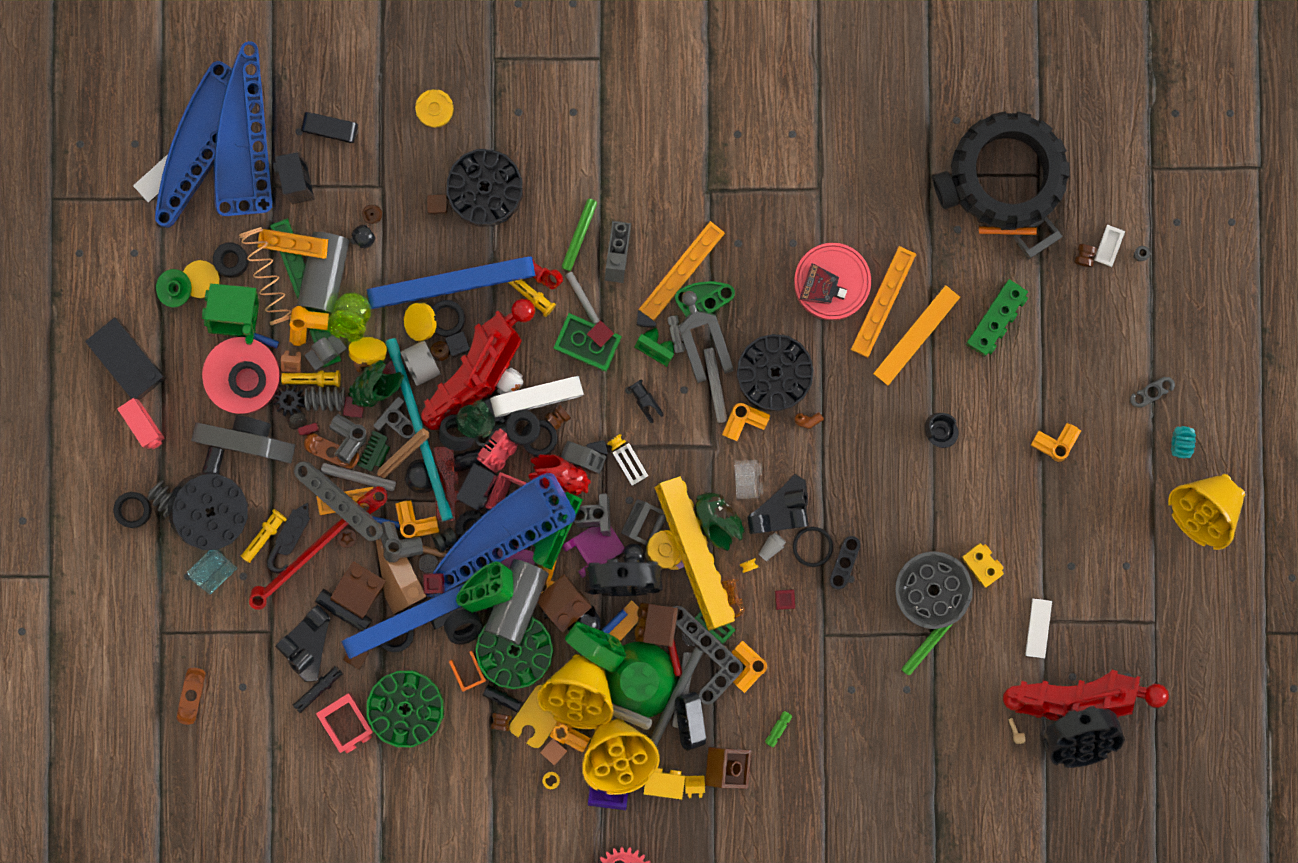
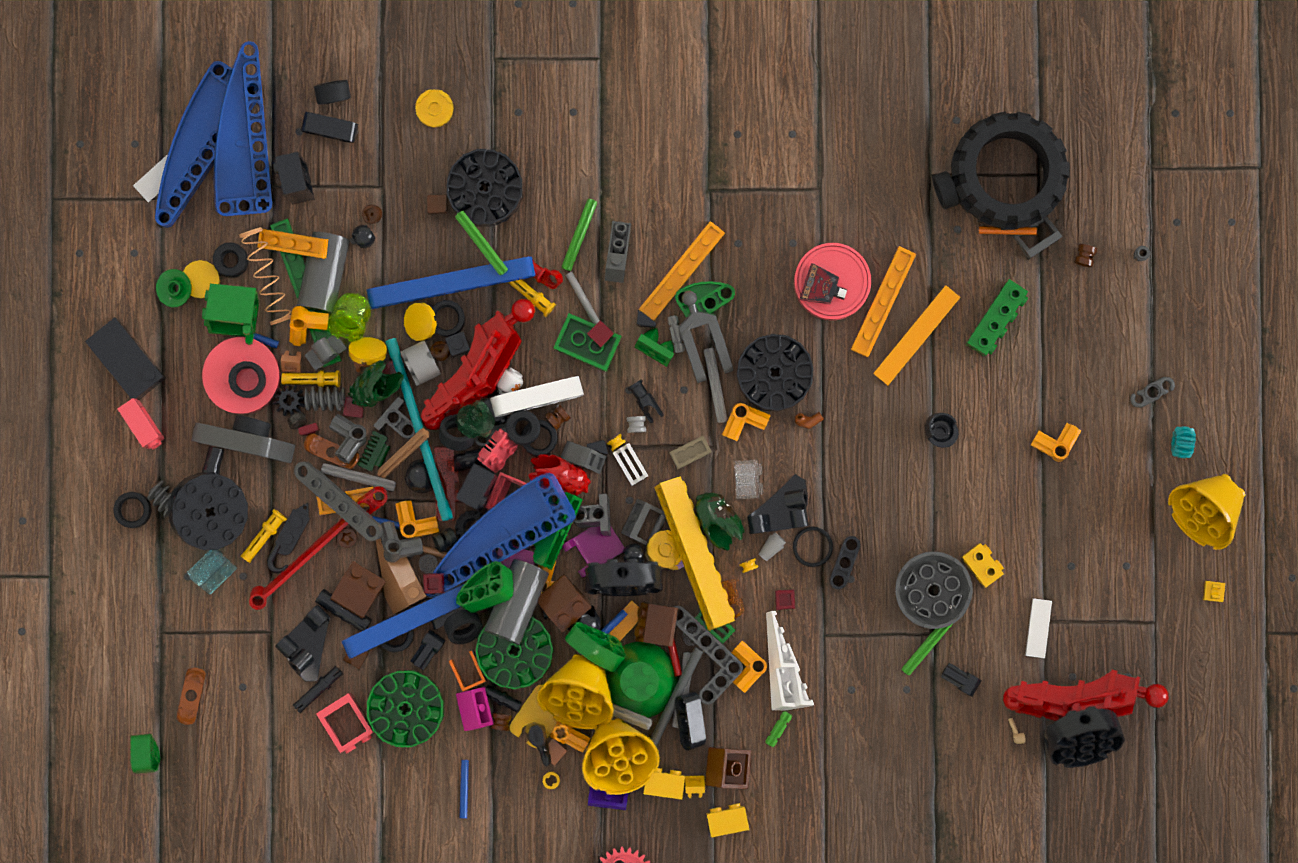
white tile [1094,225,1125,267] -> none
none -> green beam [131,734,160,774]
none -> black tyre [314,80,351,105]
none -> black piece [410,629,446,670]
none -> bright green axle [455,211,508,275]
none -> dark pink brick [456,687,494,731]
none -> blue bar [460,760,469,818]
none -> black piece [525,722,551,767]
none -> light grey wheel [627,416,646,433]
none -> dark tan plate [669,435,712,469]
none -> yellow brick [707,803,749,837]
none -> white wedge [766,611,814,711]
none -> black piece [940,663,982,697]
none -> yellow tile [1203,581,1225,602]

